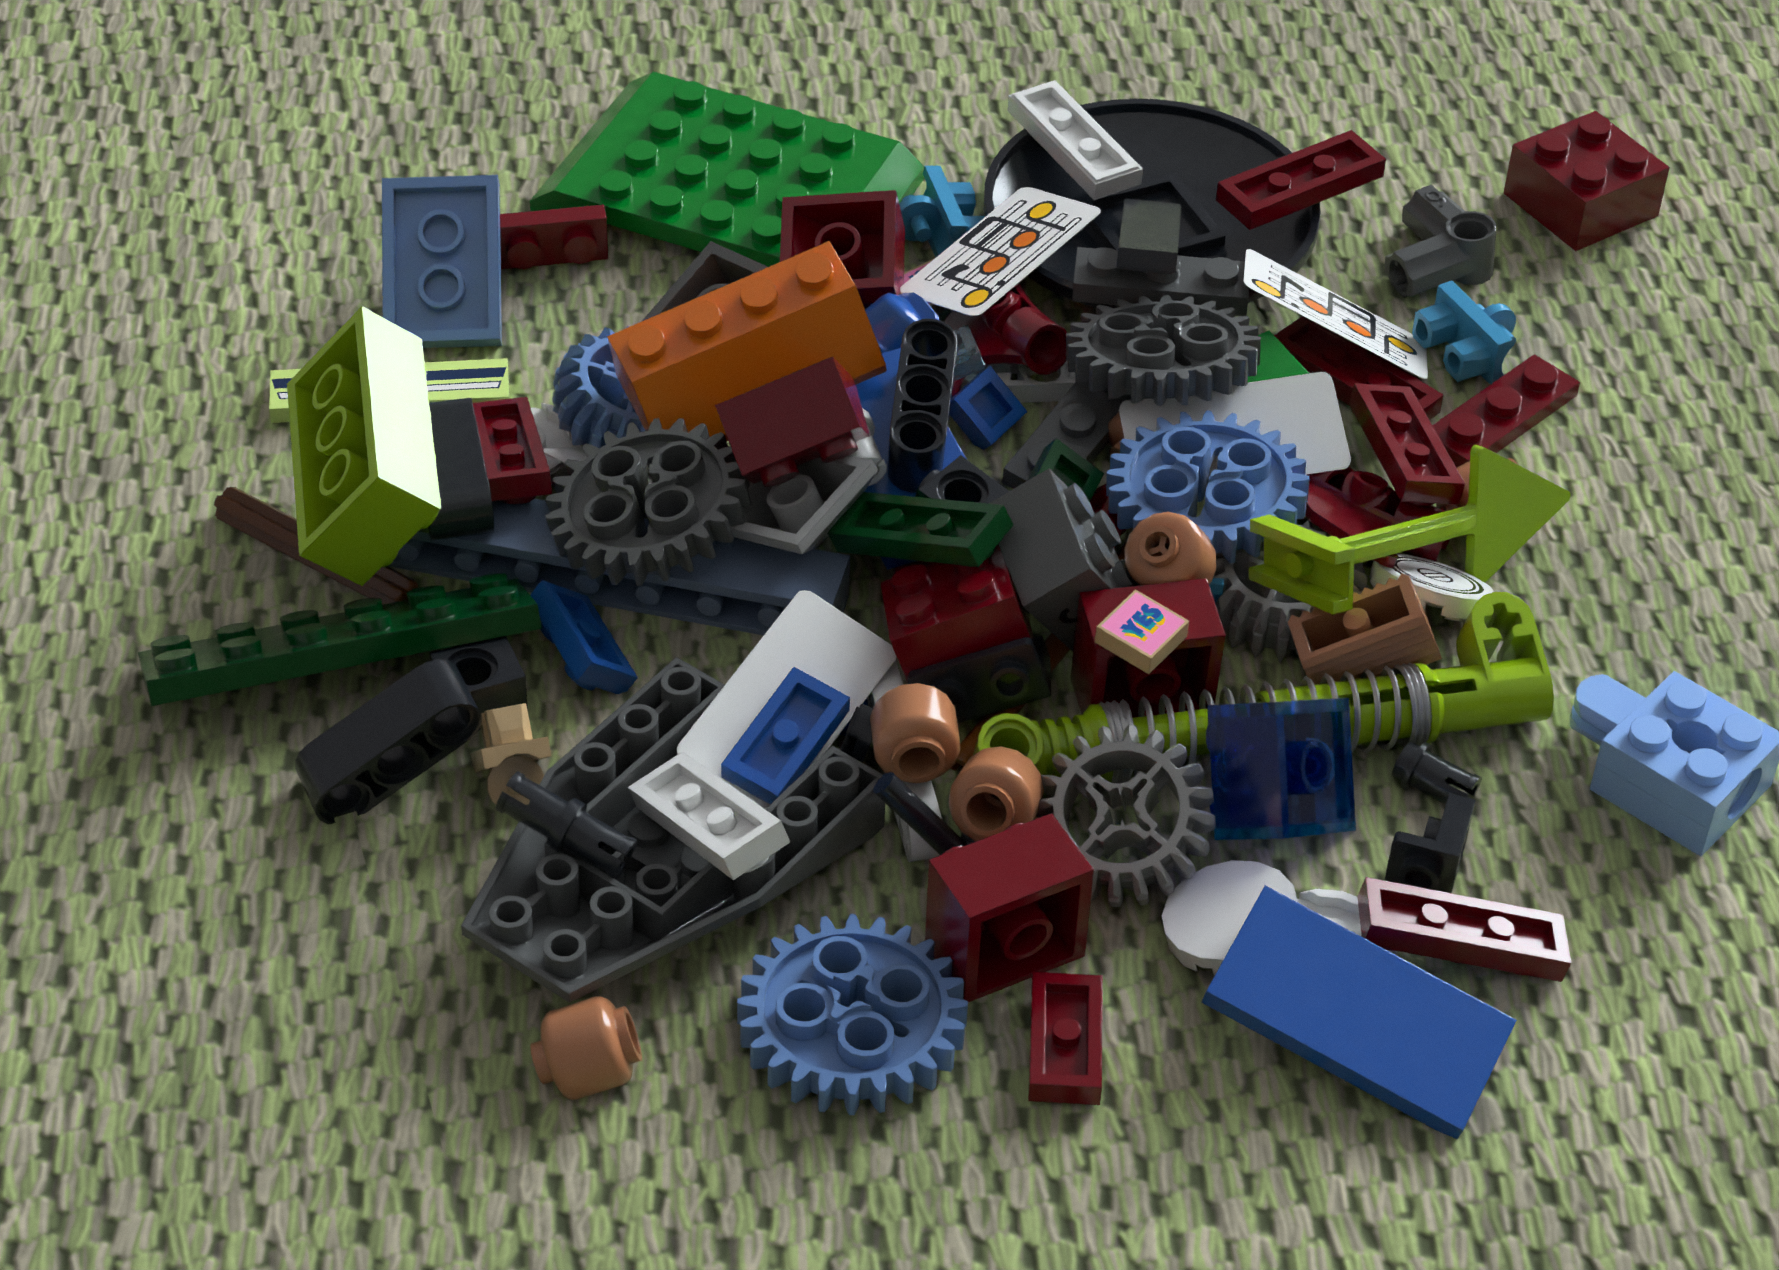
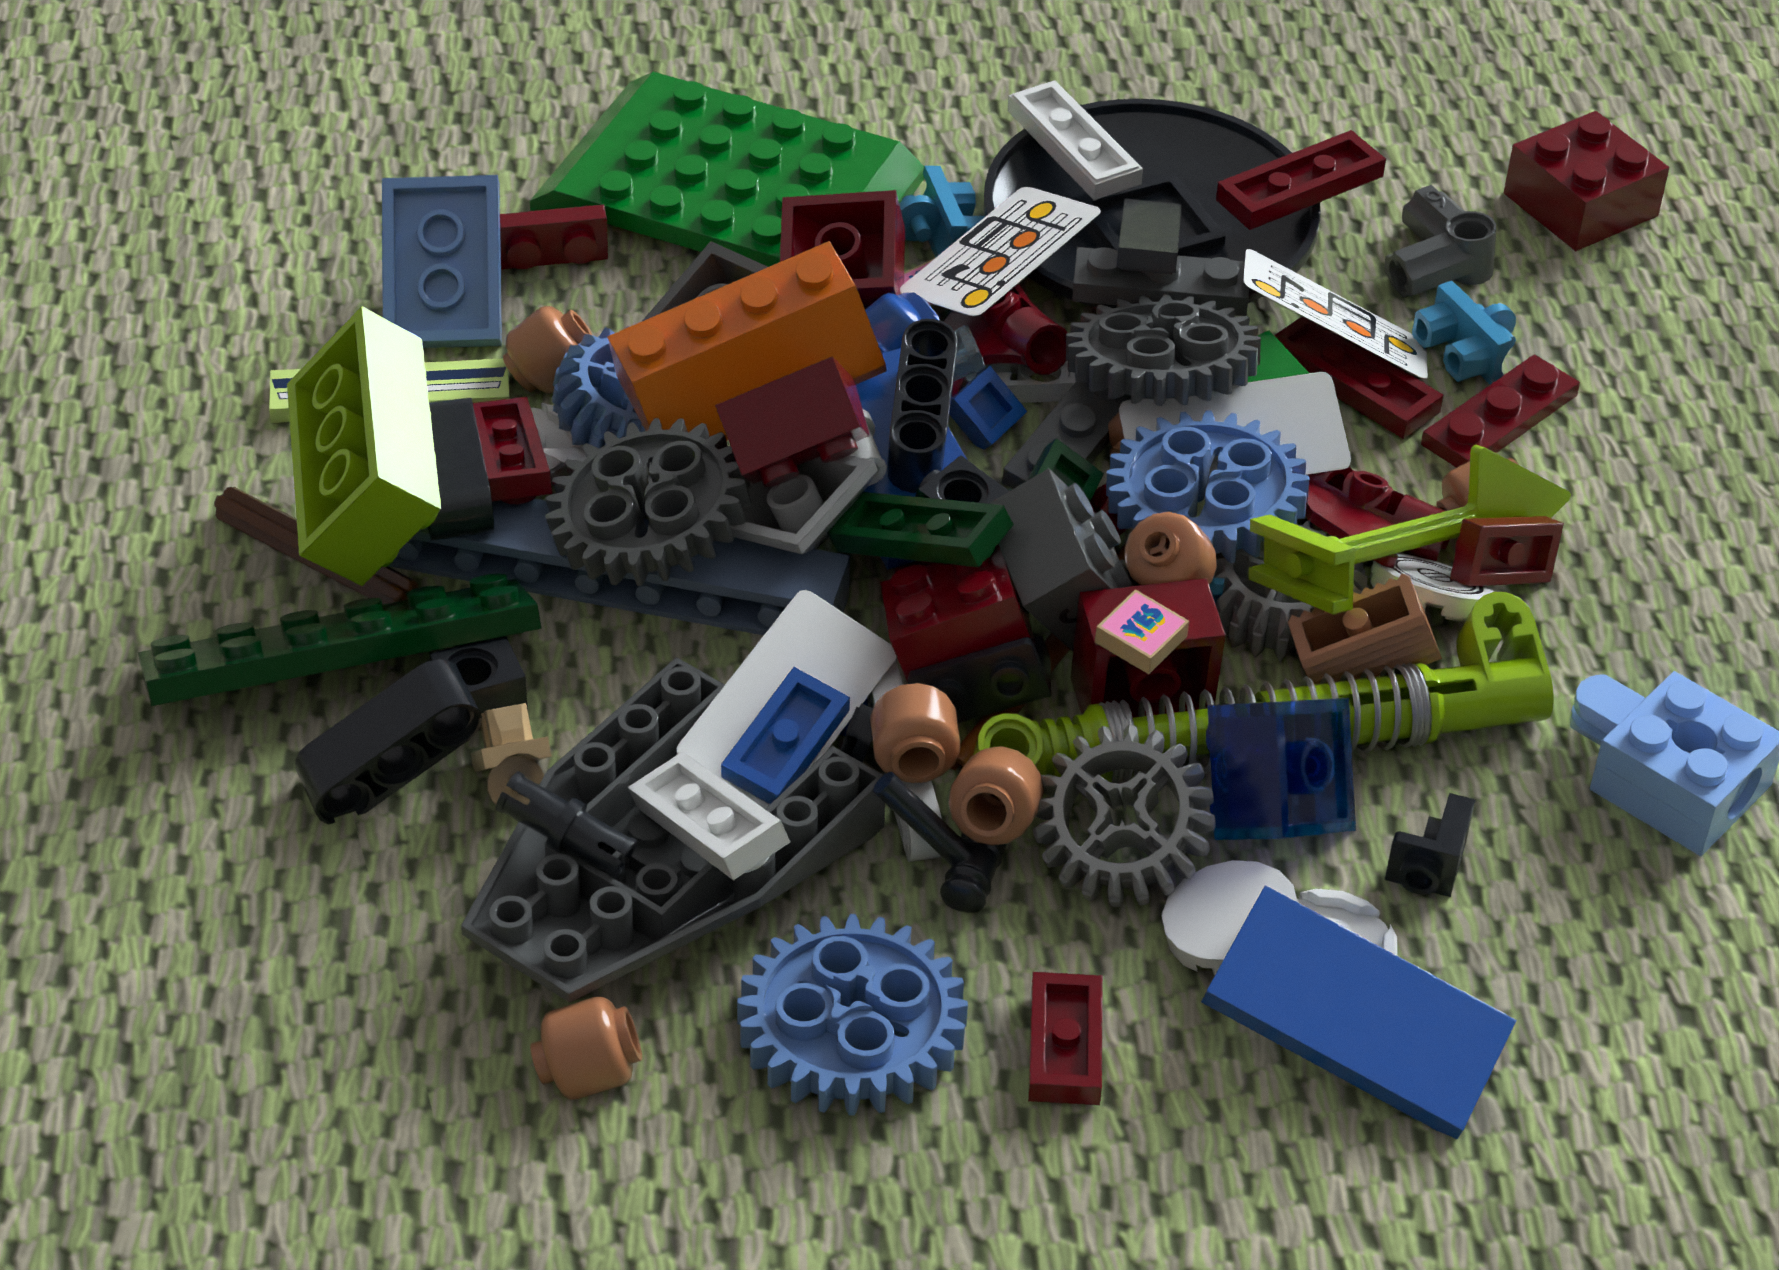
blue plate [530,580,638,694] -> none
dark red brick [925,813,1094,1003] -> none
dark red plate [1349,383,1465,507] -> none
plate [1357,877,1571,982] -> none
black pin [1392,741,1482,804] -> none
none -> nougat head [503,306,592,394]
none -> dark red plate [1450,516,1564,586]

